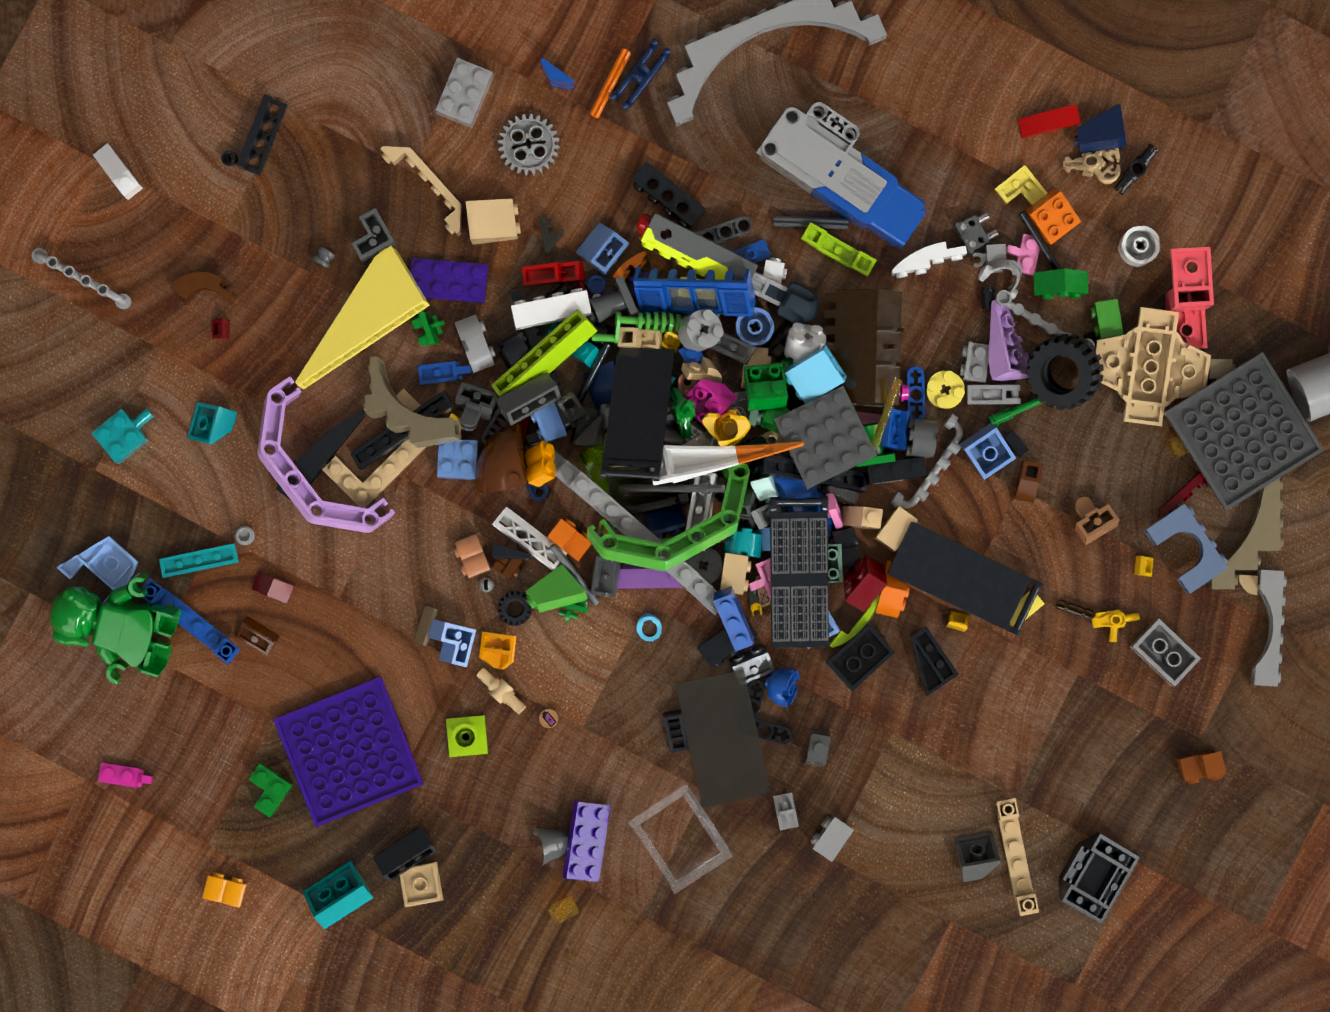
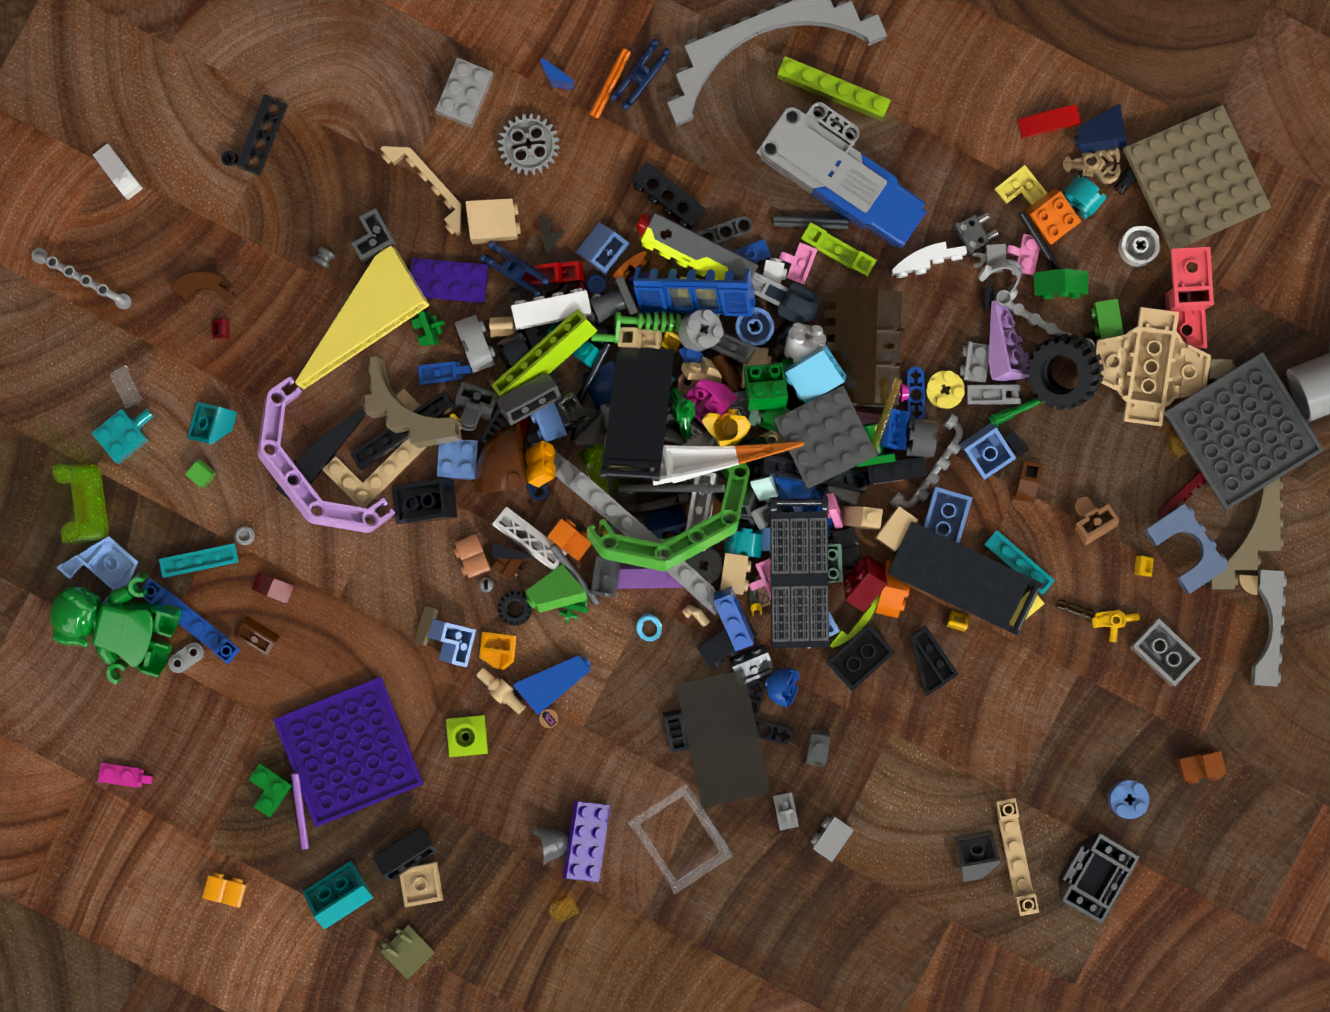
none -> clear neon green windscreen [52,464,109,544]
none -> clear slope [109,365,144,409]
none -> light grey plate [168,643,205,673]
none -> bright green piece [185,459,216,488]
none -> medium lavender bar [291,772,309,849]
none -> olive plate [380,925,435,980]
none -> black slope [393,478,457,524]
none -> dark blue piece [479,241,550,297]
none -> tan brick [489,316,518,339]
none -> blue slope [513,655,592,715]
none -> tan arm [682,604,710,627]
none -> reddish brown brick [711,354,743,393]
none -> lime brick [777,56,891,121]
none -> bright pink plate [779,242,818,285]
none -> medium blue brick [922,487,973,543]
none -> teal plate [984,530,1055,595]
none -> teal brick [1062,174,1106,219]
none -> medium blue brick [1107,779,1149,819]
none -> dark tan plate [1123,105,1271,250]

